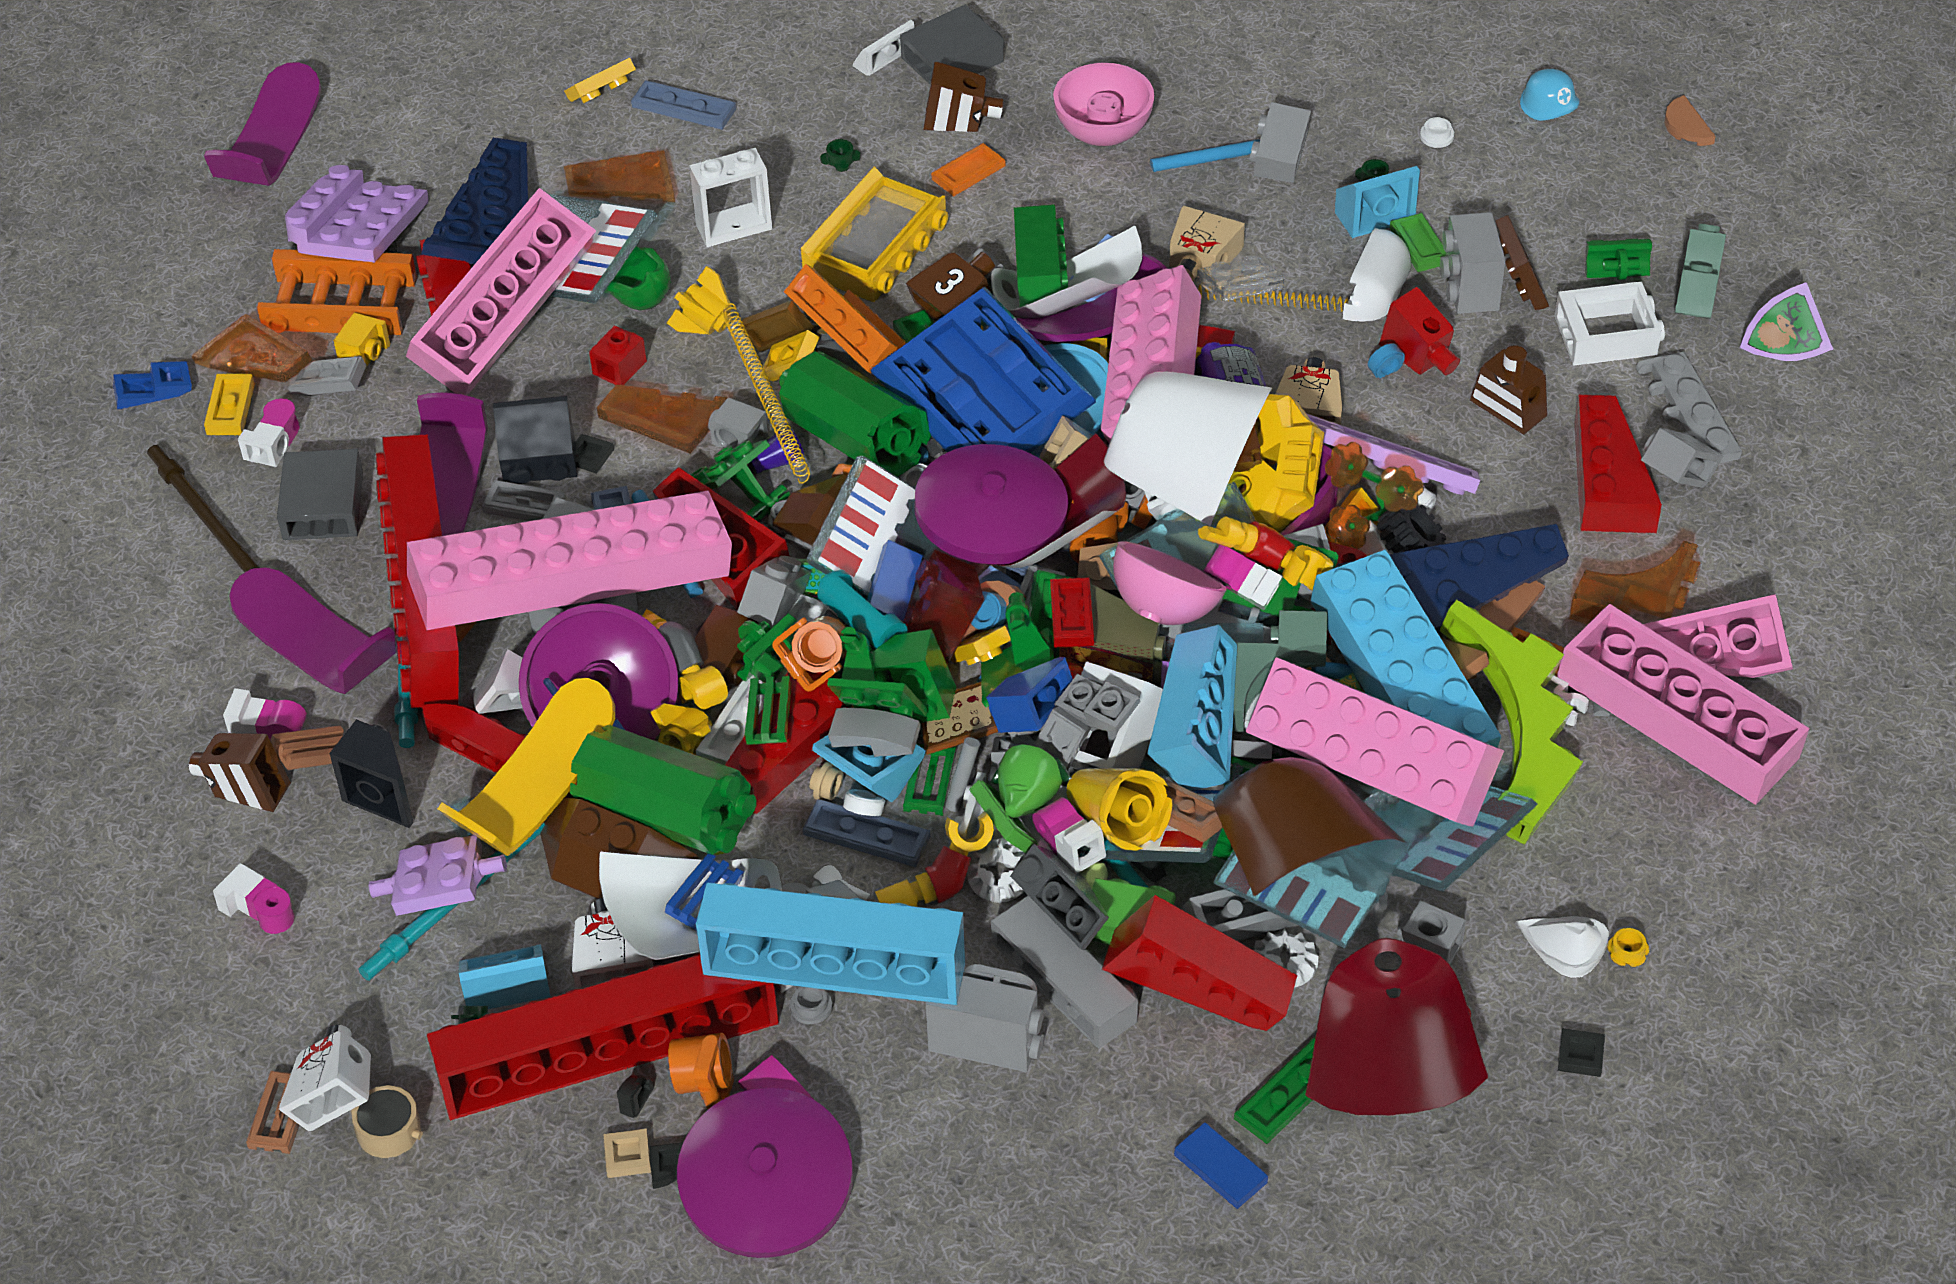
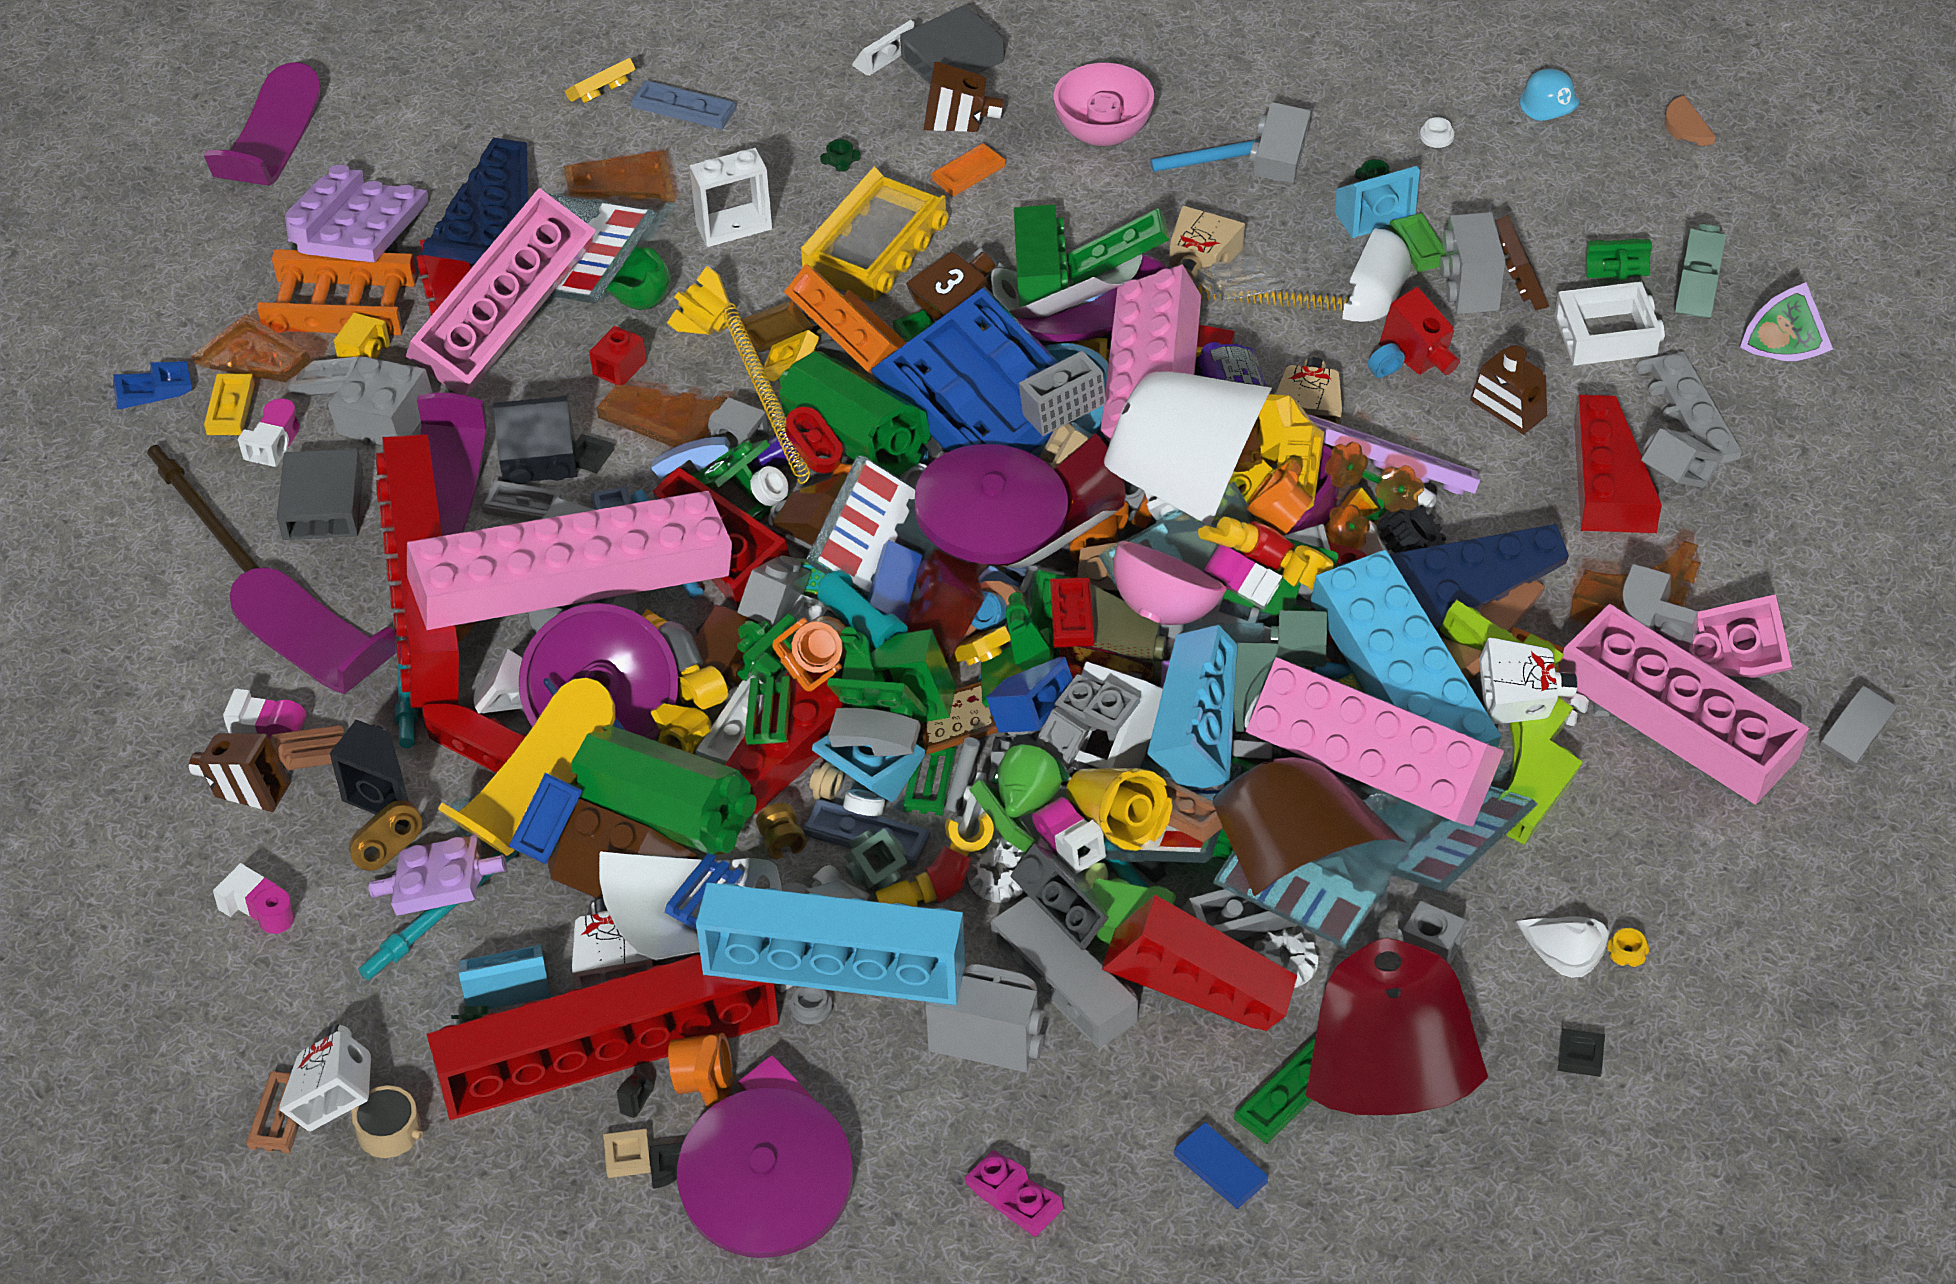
none -> light grey brick [328,357,433,447]
none -> pearl gold plate [349,800,422,871]
none -> blue tile [508,773,582,864]
none -> light blue slope [651,437,730,480]
none -> white tile [750,466,789,506]
none -> pearl gold wheel [756,803,807,859]
none -> red plate [785,407,843,473]
none -> sand green brick [844,828,907,890]
none -> dark pink slope [964,1150,1064,1238]
none -> light grey brick [1019,350,1106,436]
none -> green tile [1066,208,1169,285]
none -> orange piece [1245,458,1313,536]
none -> white torso [1479,638,1577,724]
none -> light grey brick [1623,564,1698,644]
none -> light grey slope [1820,685,1898,767]

